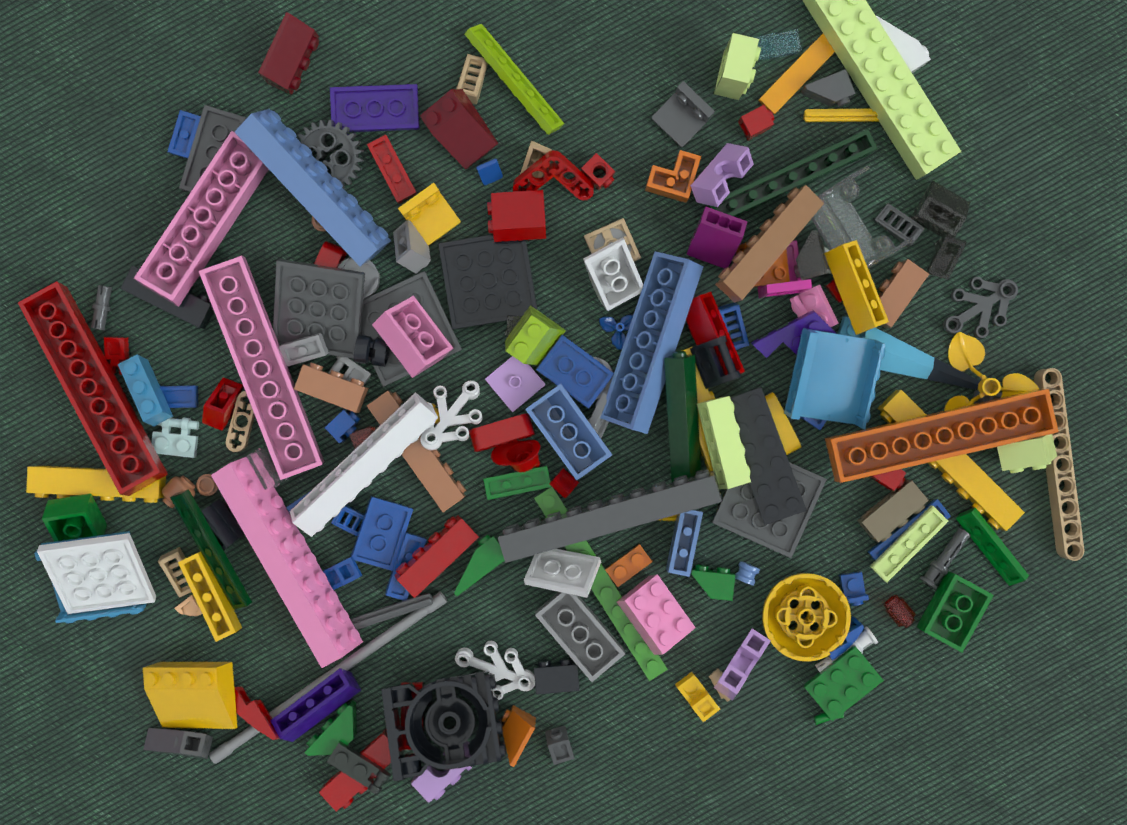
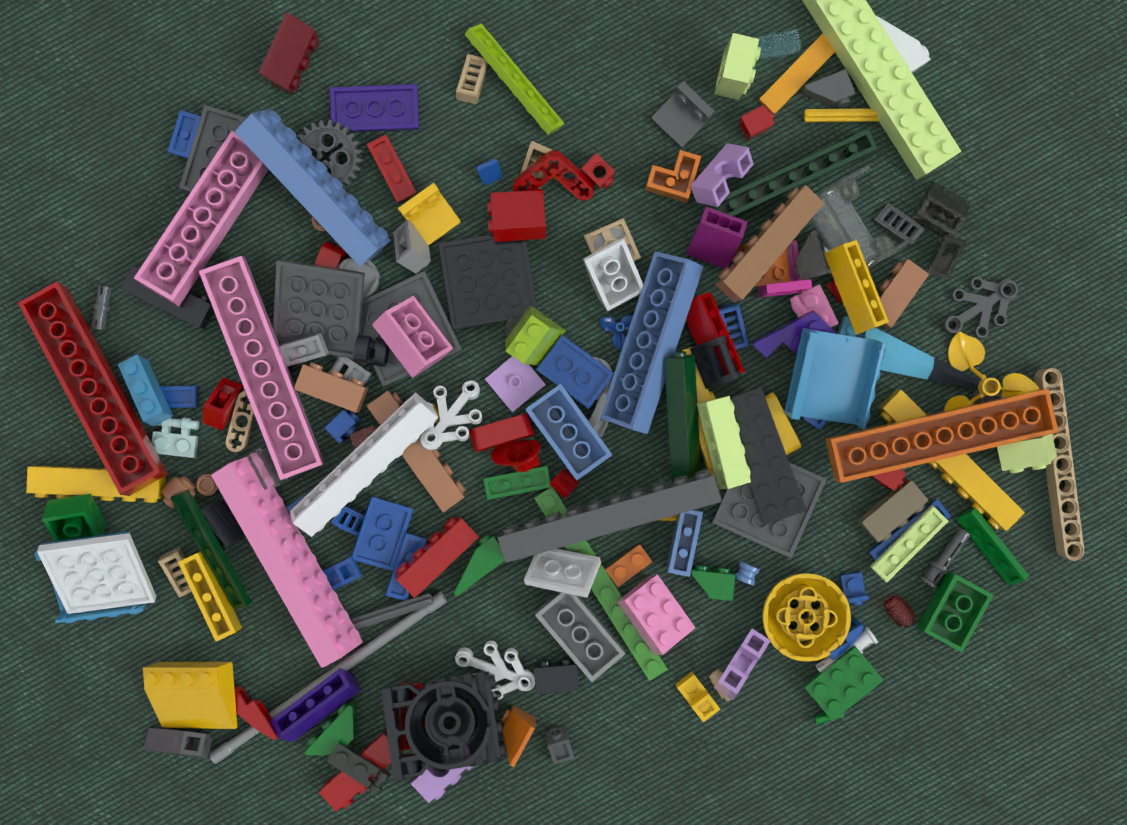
red plate [104,336,129,375] -> none
light nougat tile [174,595,202,616] -> none
dark red slope [420,89,499,169] -> none

